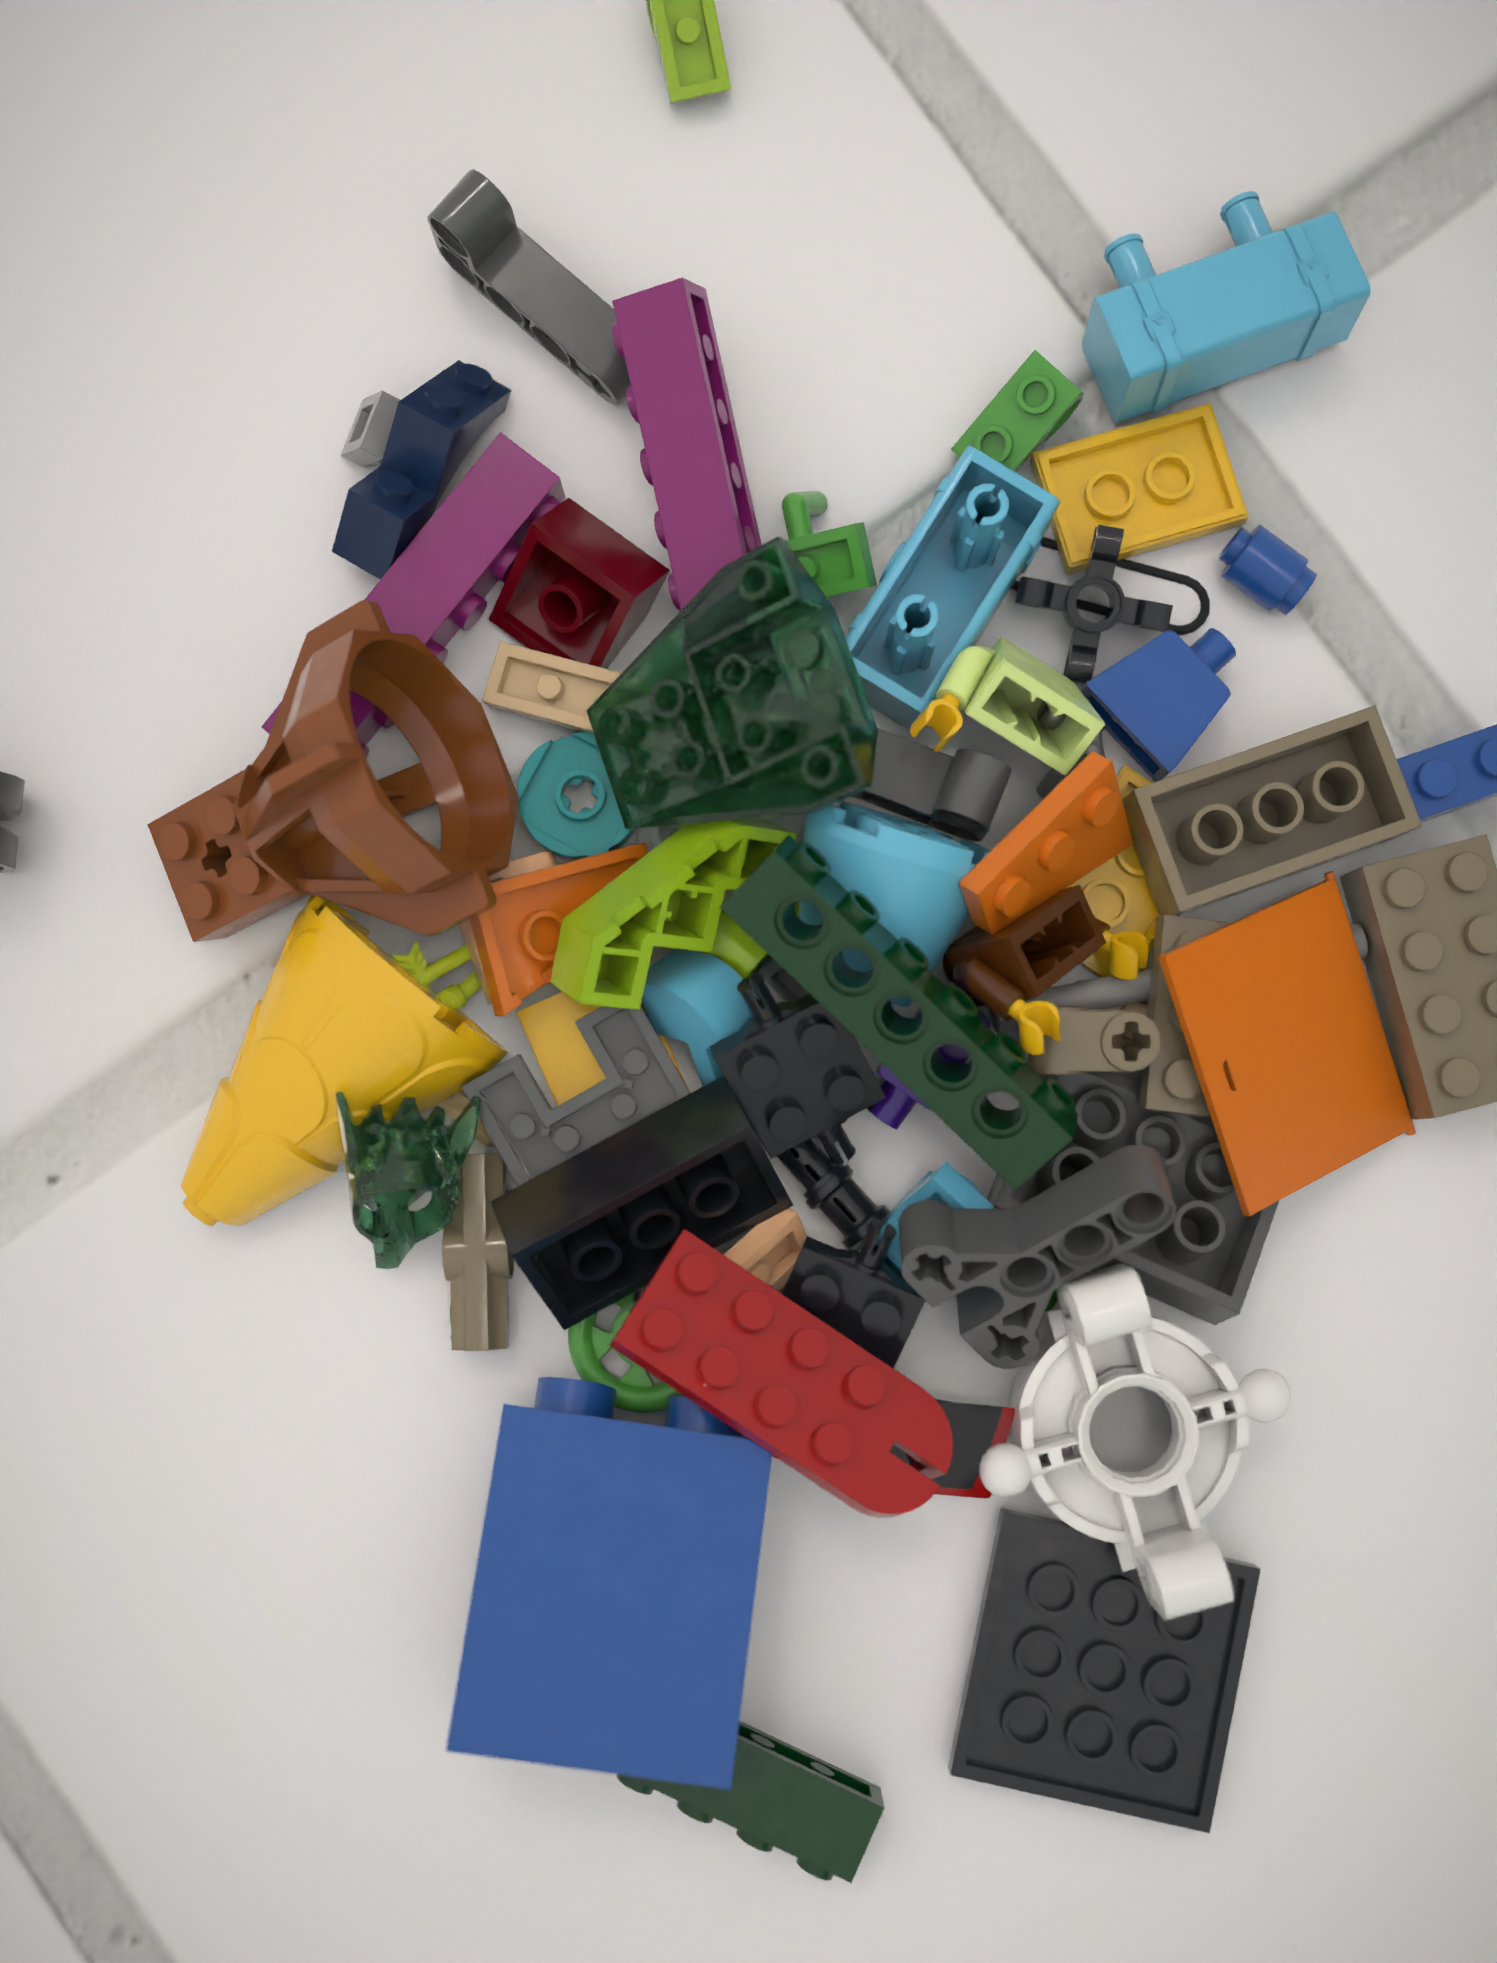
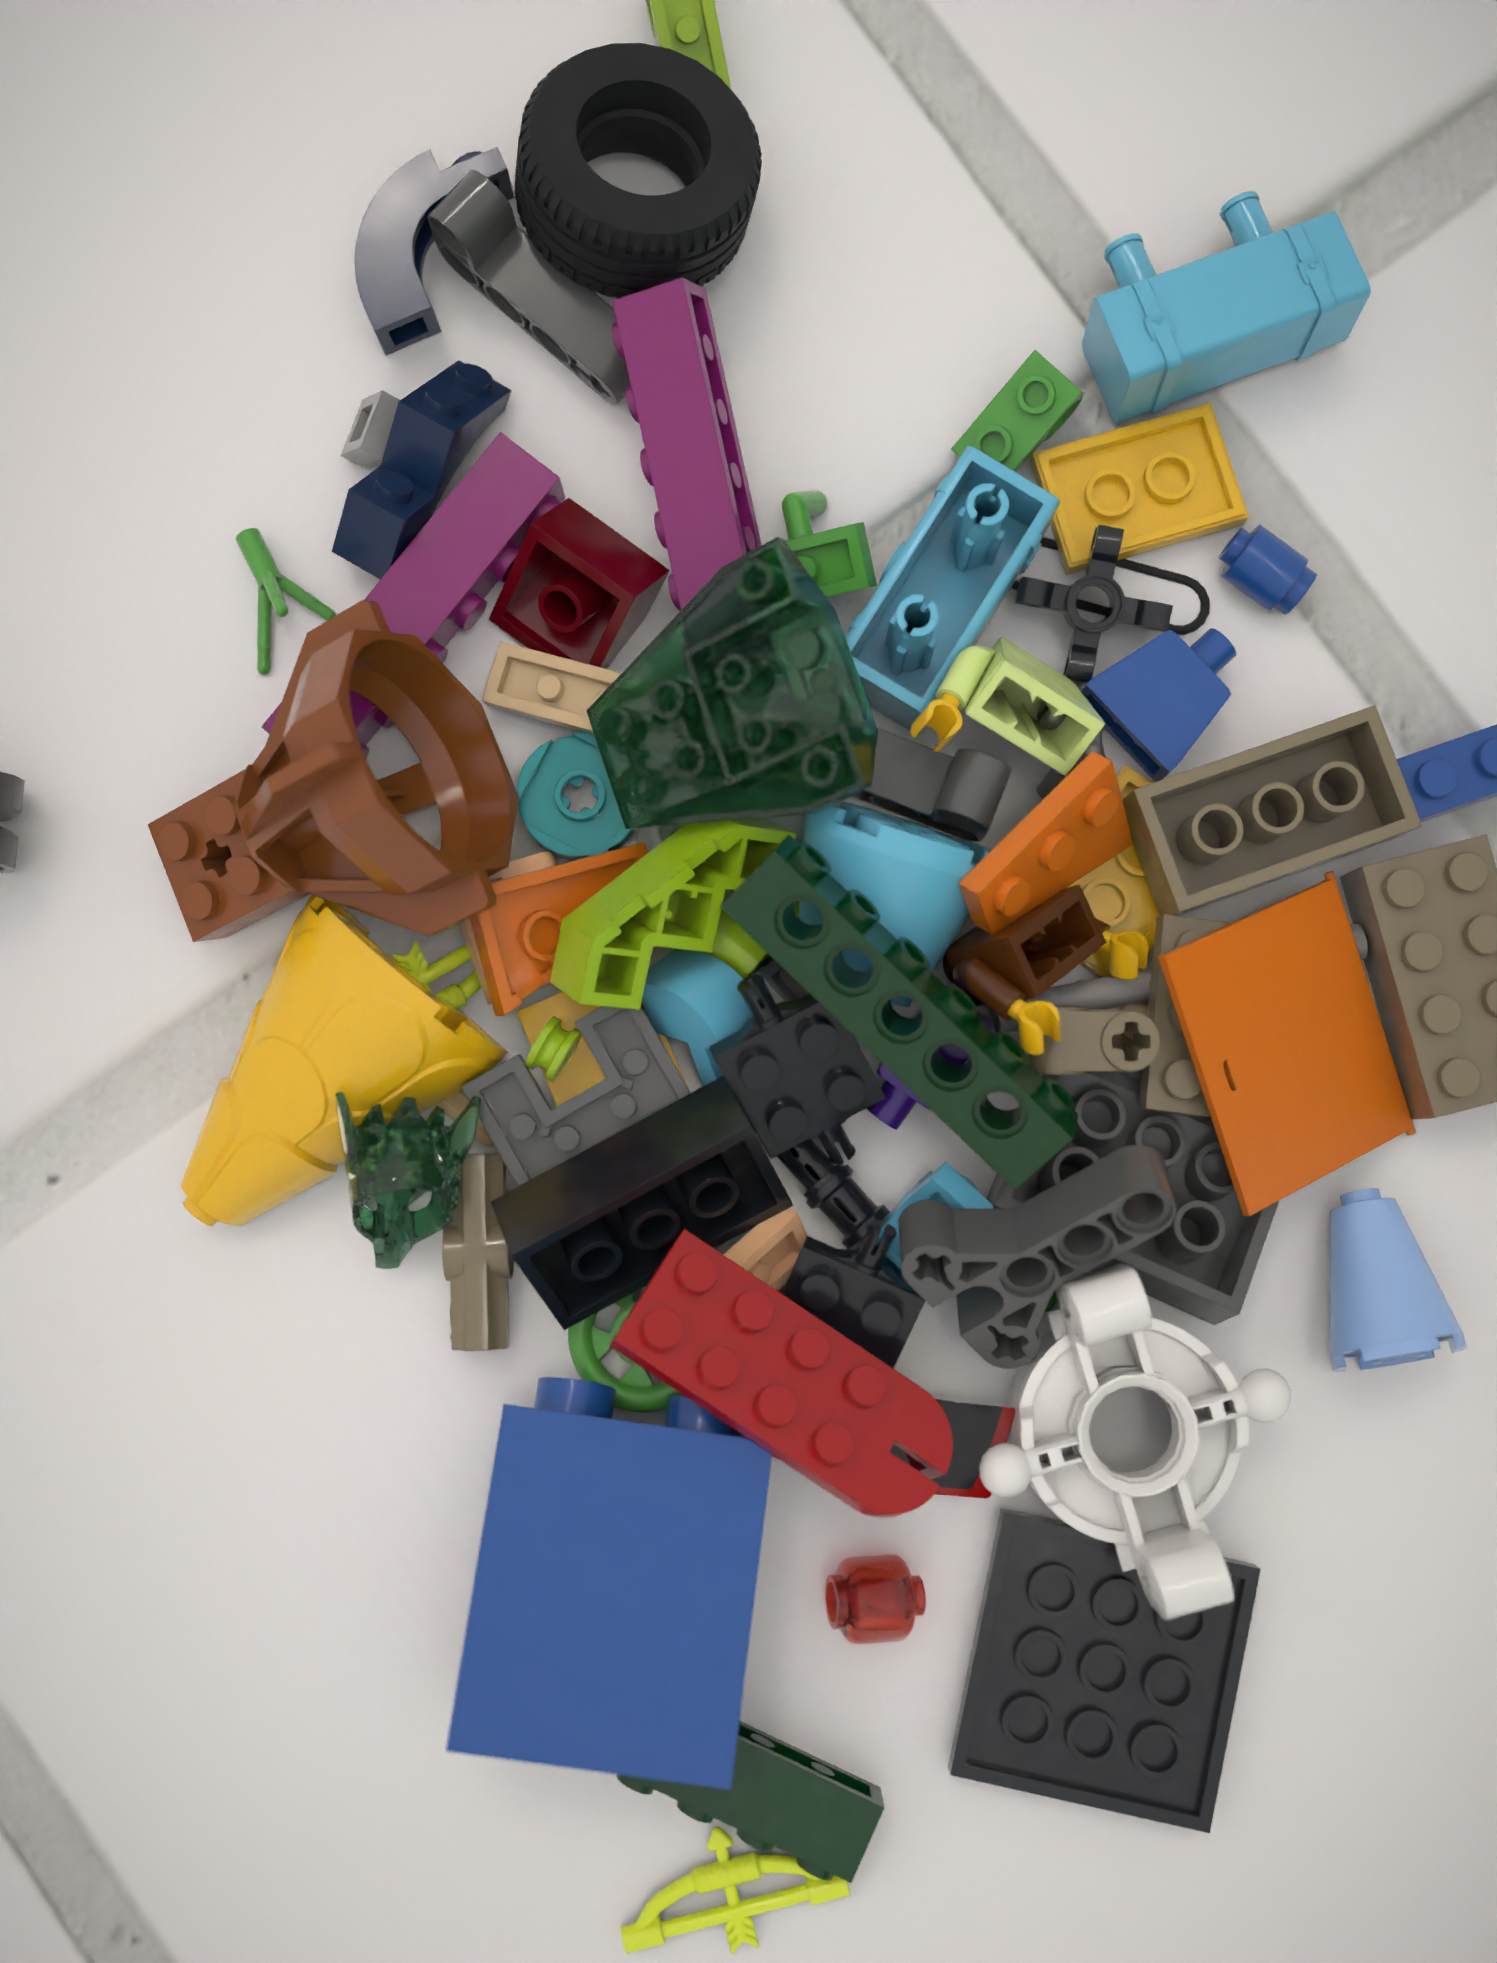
none -> bright green plant [236,528,336,675]
none -> arch [354,147,515,356]
none -> black tyre [514,43,762,299]
none -> lime bush [525,1016,582,1082]
none -> neon yellow piece [621,1827,850,1955]
none -> clear red head [825,1554,926,1645]
none -> light blue cone [1330,1188,1467,1372]

